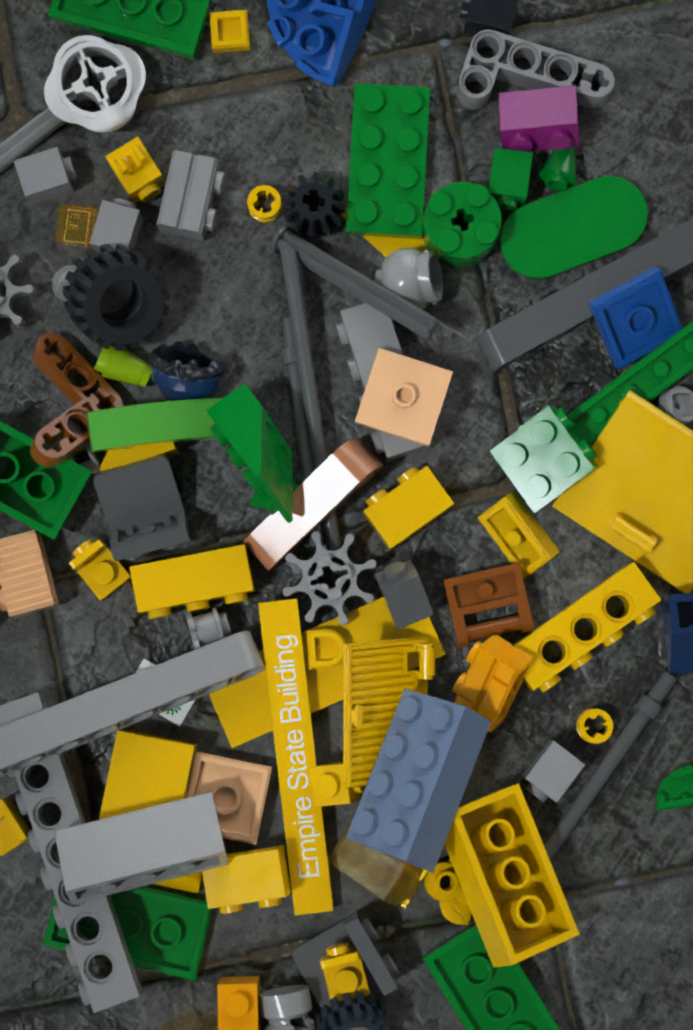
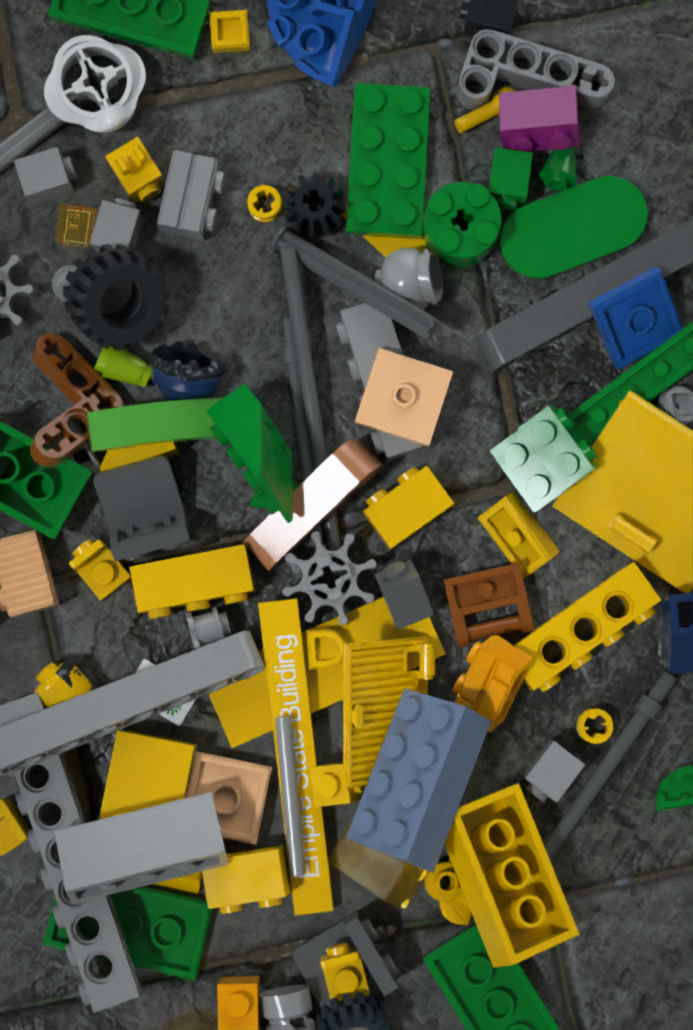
none -> yellow head [34,661,92,709]
none -> light grey bar [275,716,305,876]
none -> yellow bar [454,87,516,134]

